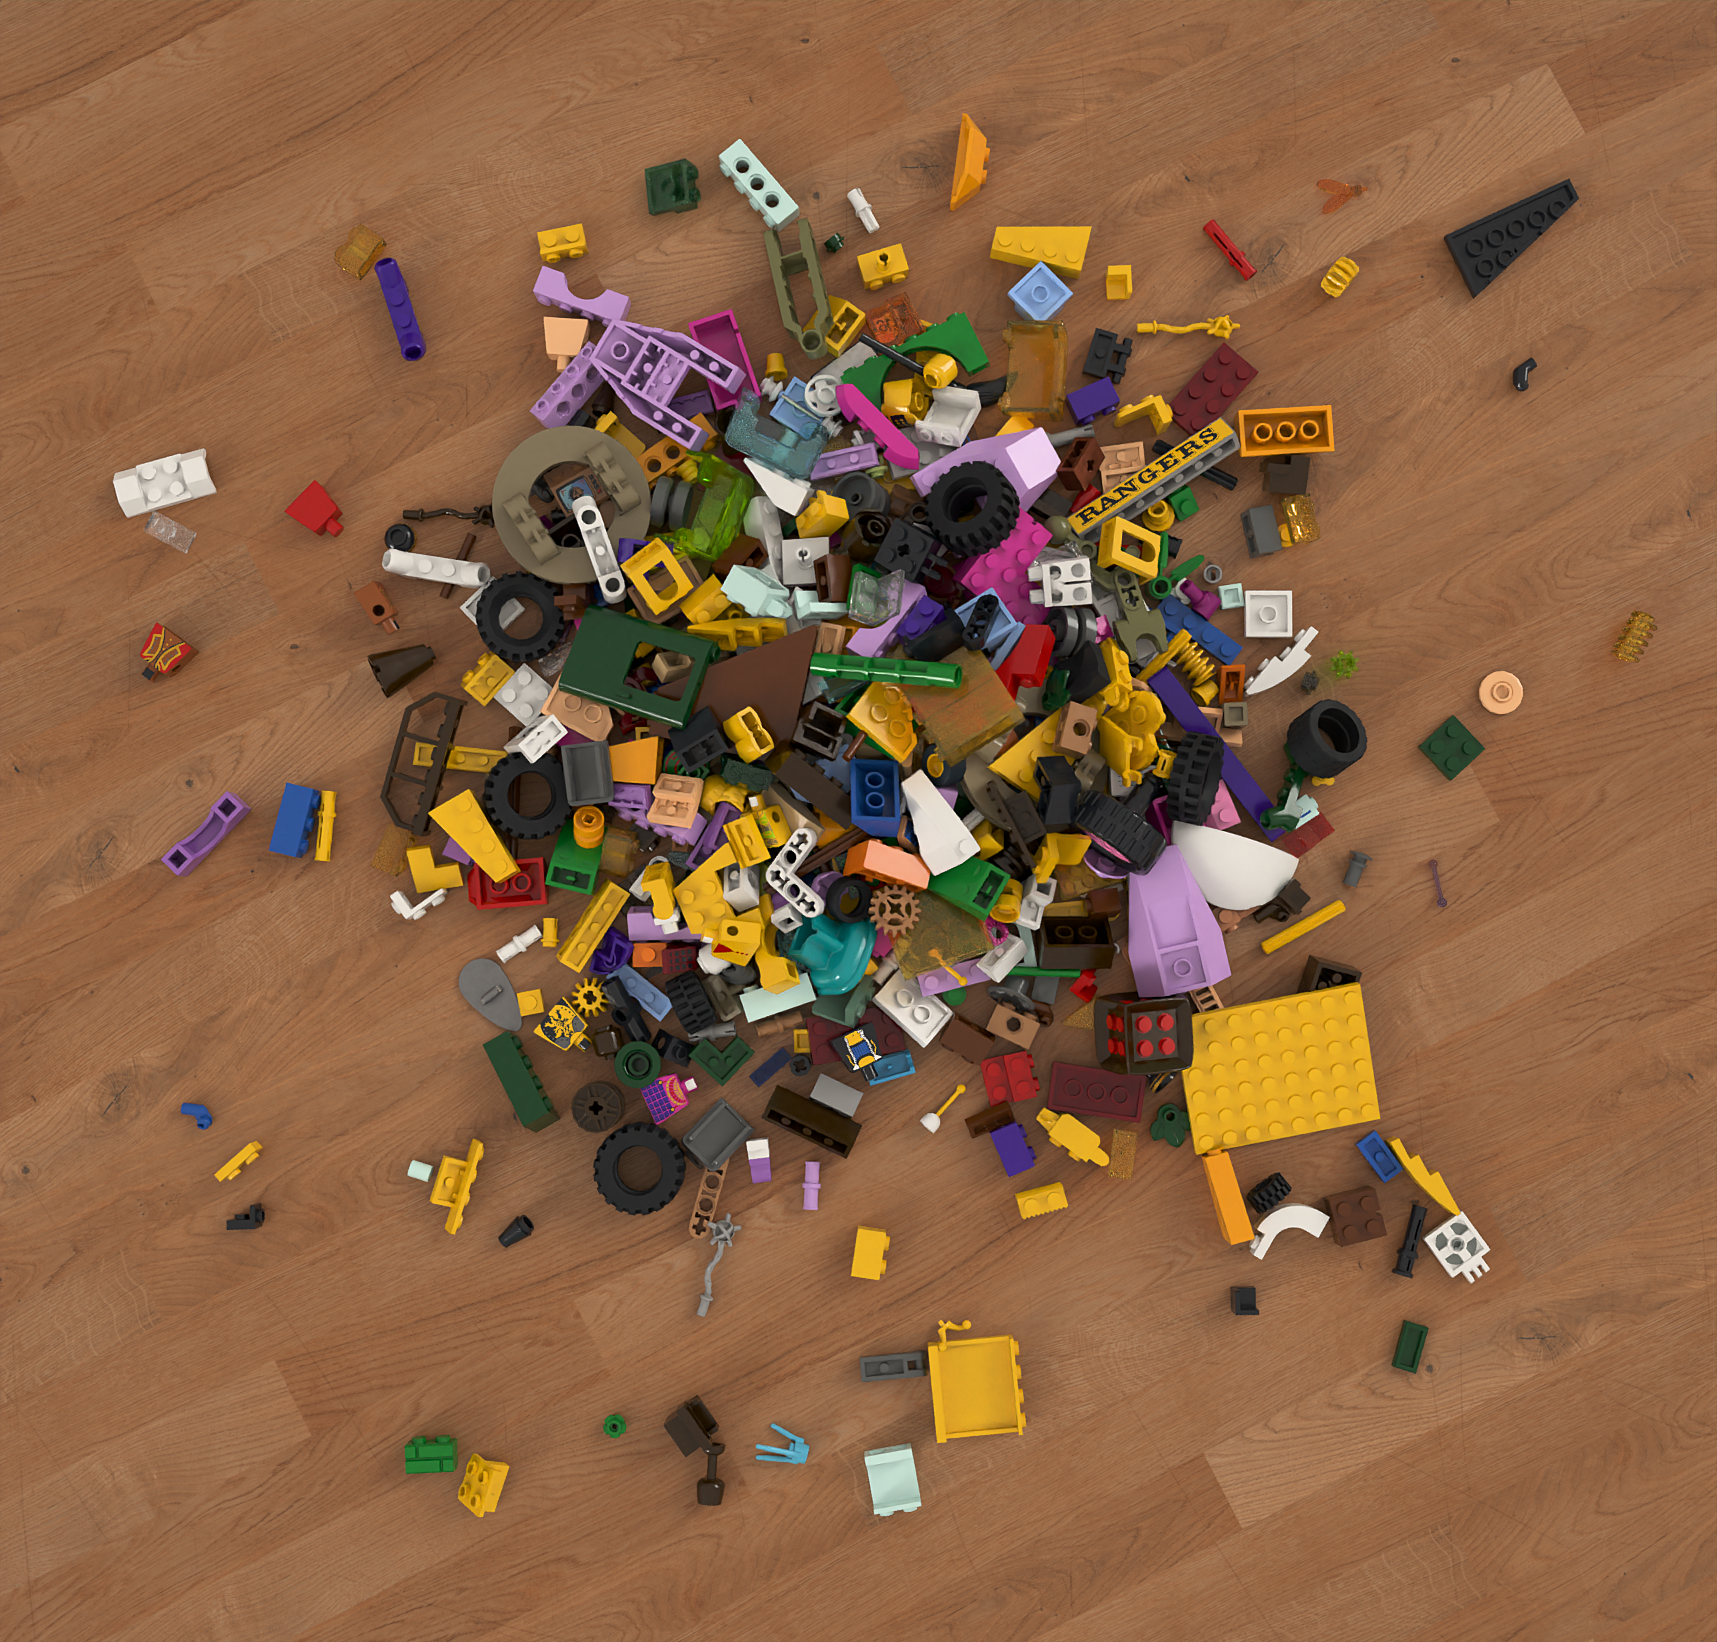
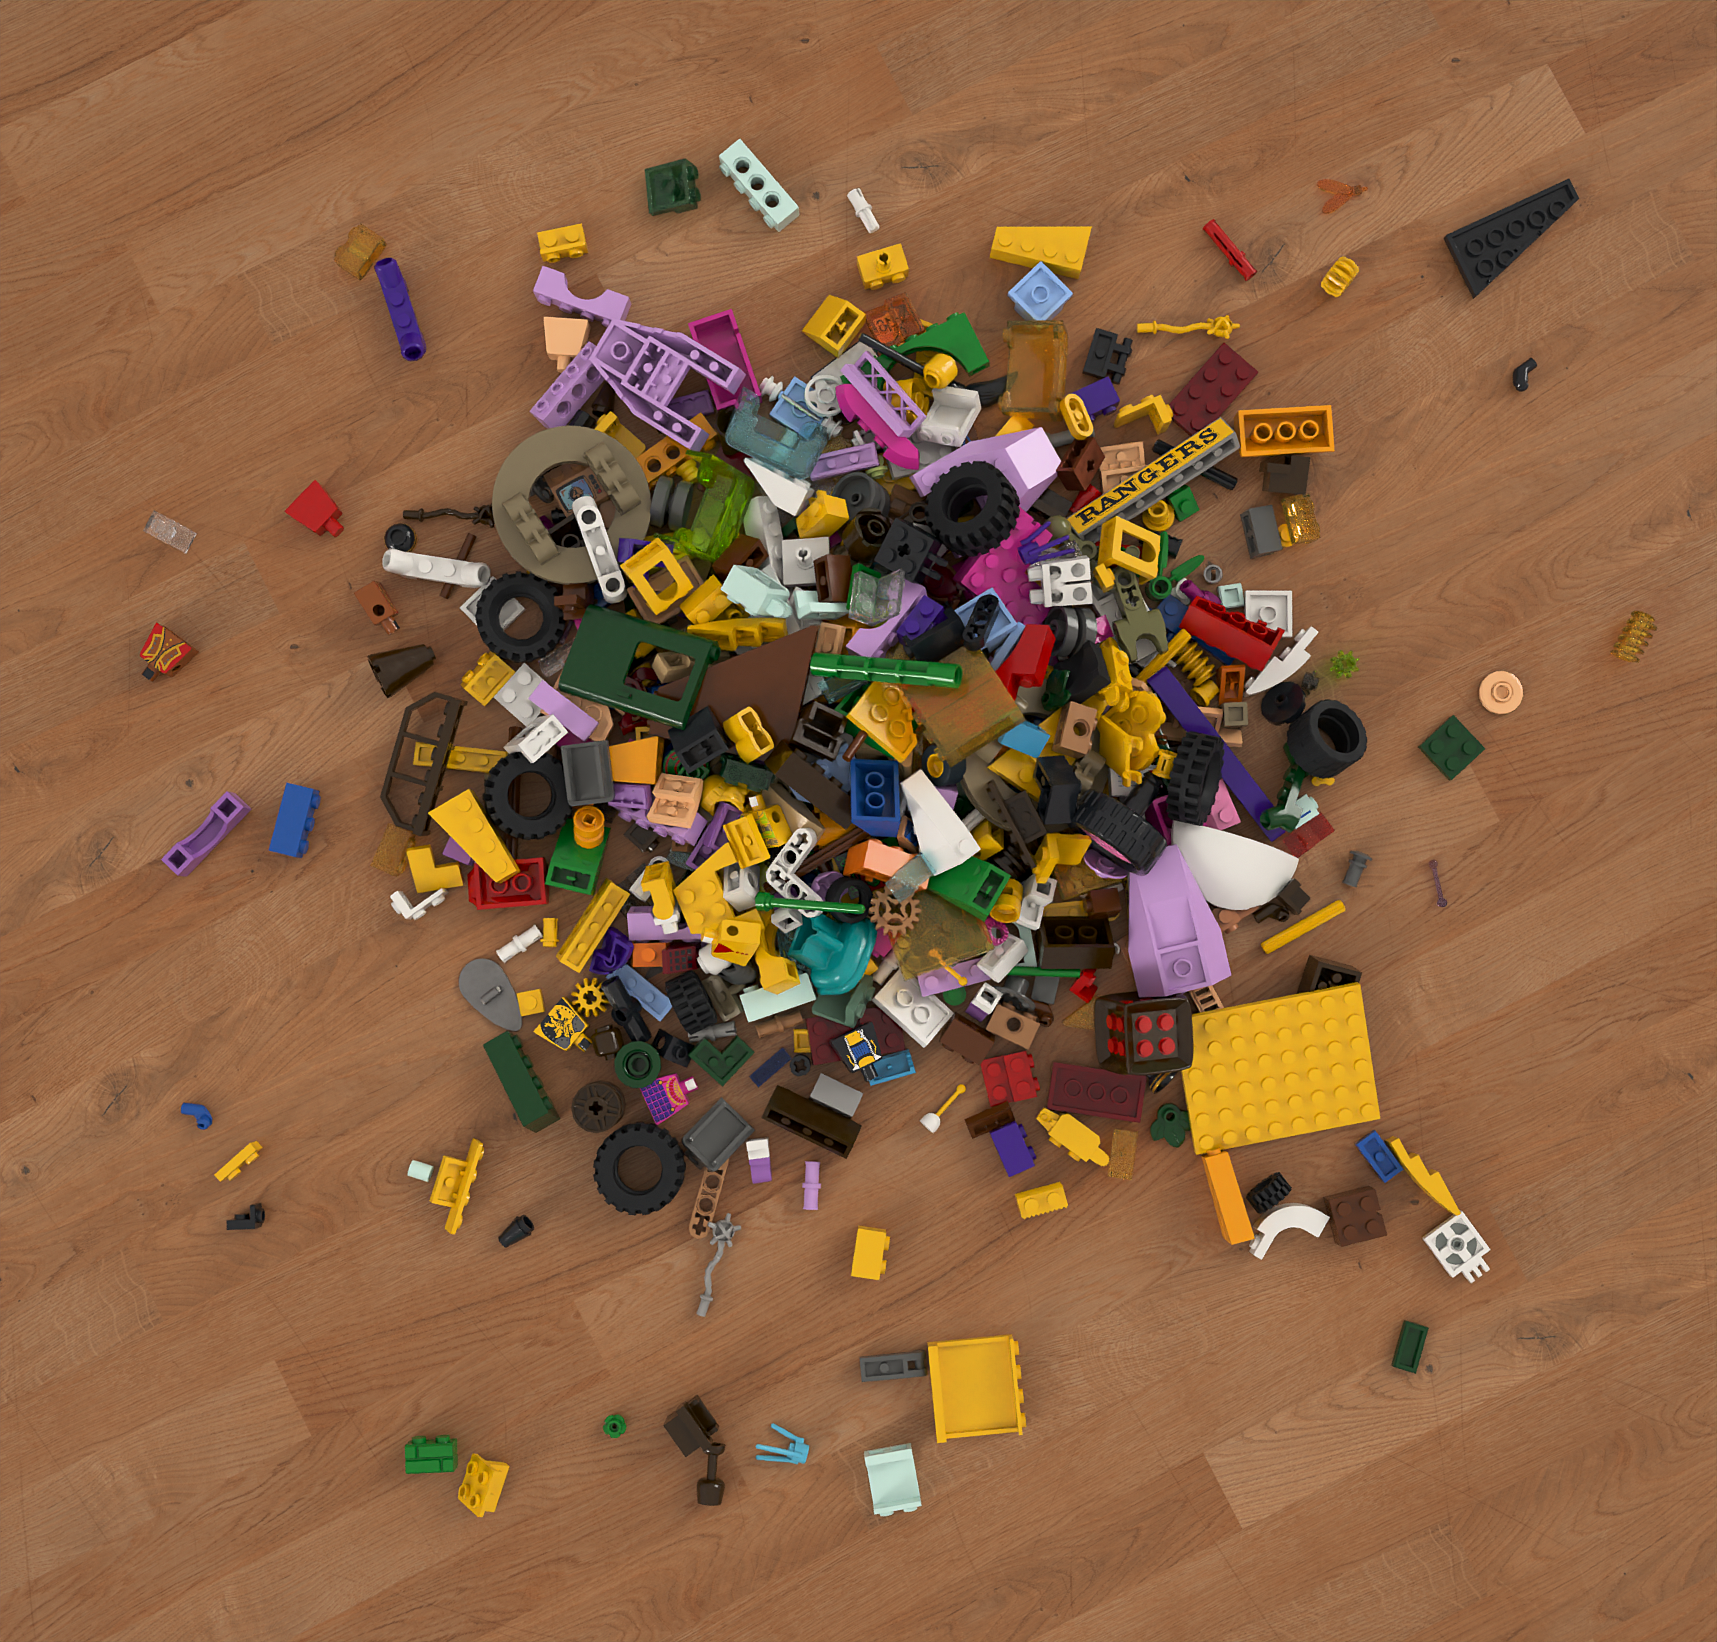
white piece [113,448,217,518] -> none
yellow pin [315,790,337,861] -> none
clear yellow brick [599,825,640,879] -> none
olive piece [763,218,834,359] -> none
yellow piece [765,353,788,381] -> none
dark green plate [824,232,844,253] -> none
yellow piece [937,1320,971,1352] -> none
light orange wedge [950,113,990,211] -> none
yellow panel [1105,265,1132,300] -> none
black panel [1230,1286,1259,1315] -> none
black pin [1392,1204,1428,1279] -> none
none -> lavender tile [528,680,600,742]
none -> green piece [755,892,865,914]
none -> lavender fence [840,351,927,437]
none -> clear light blue slope [885,852,936,903]
none -> white leg [965,982,1003,1022]
none -> dark azure hinge [994,711,1050,758]
none -> dark purple plant [1017,521,1075,565]
none -> yellow plate [1060,394,1093,440]
none -> yellow plate [1093,563,1115,593]
none -> red wedge [1179,595,1285,672]
none -> black plate [1261,681,1306,726]

